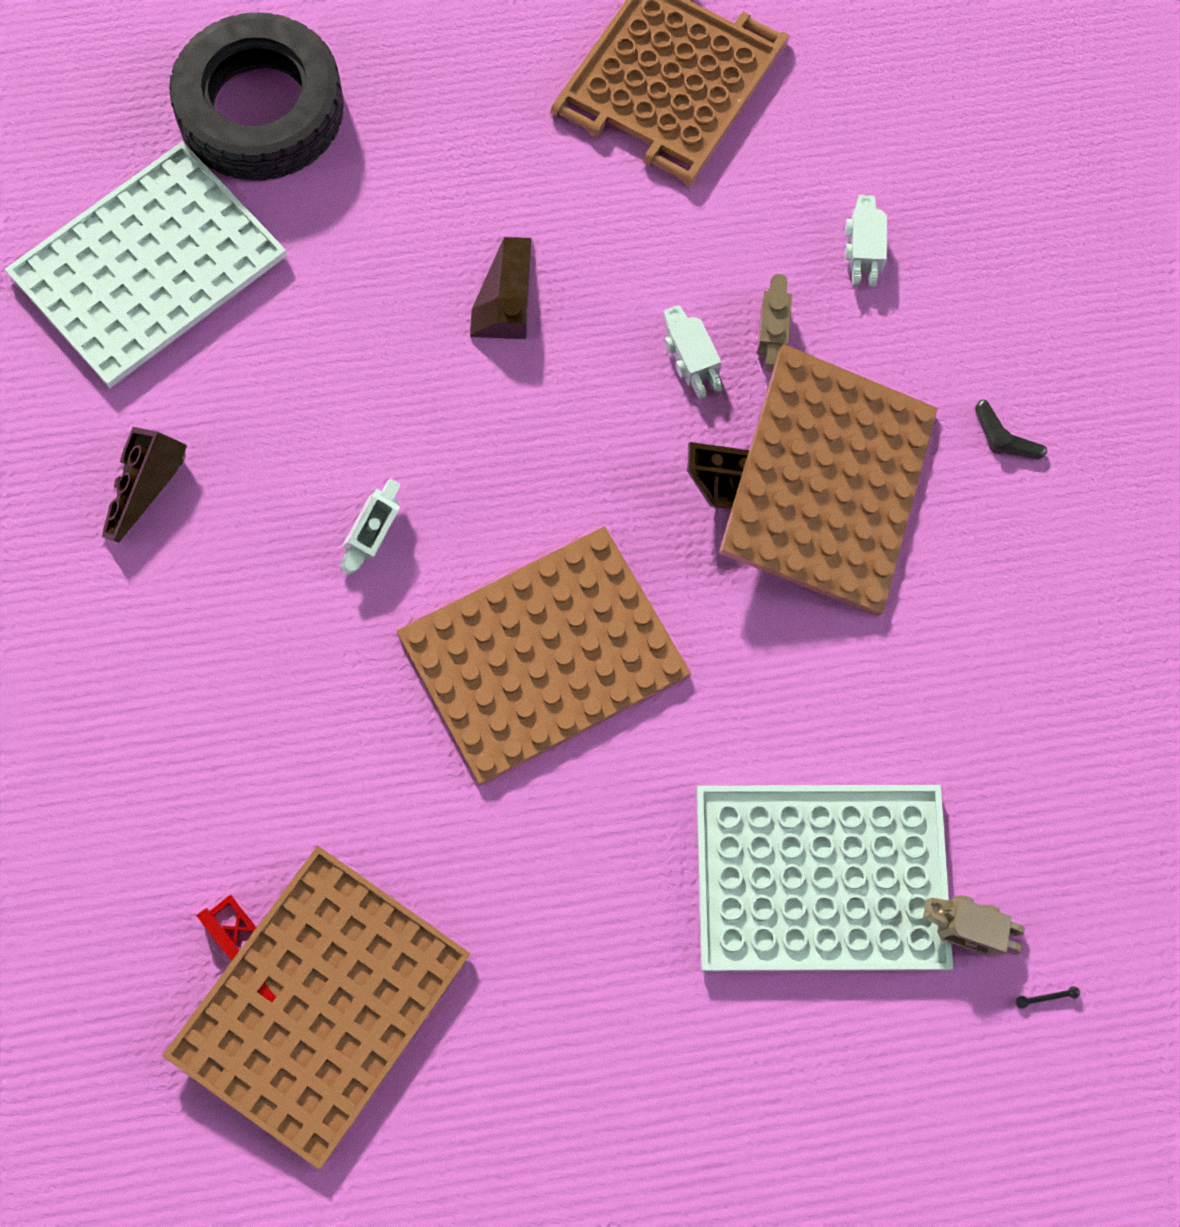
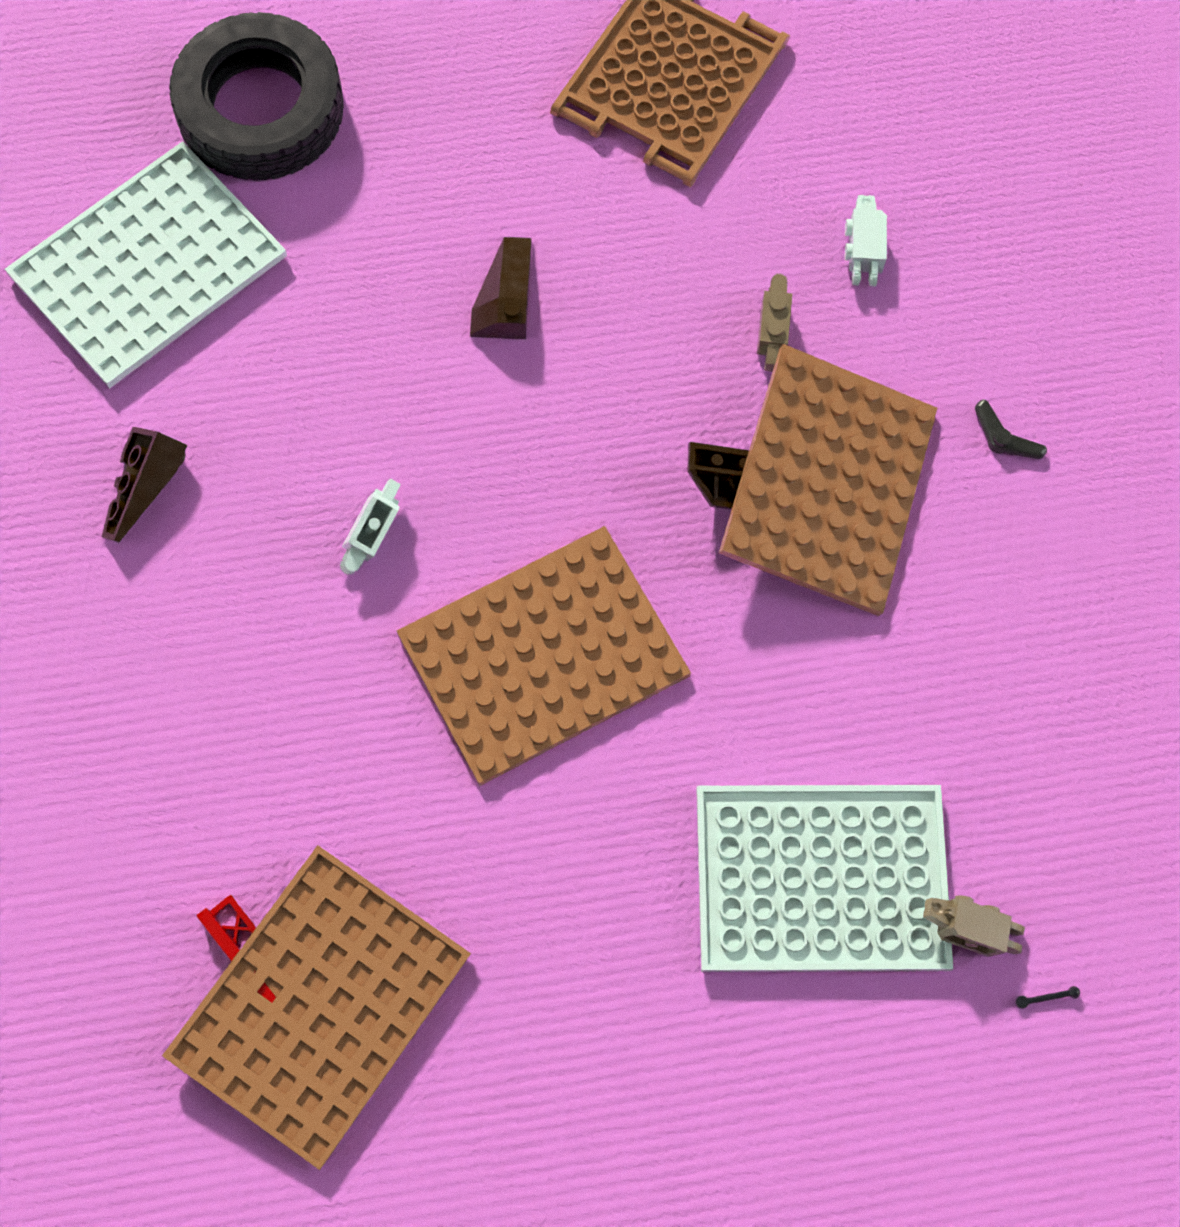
light aqua hinge [663,305,722,399] -> none

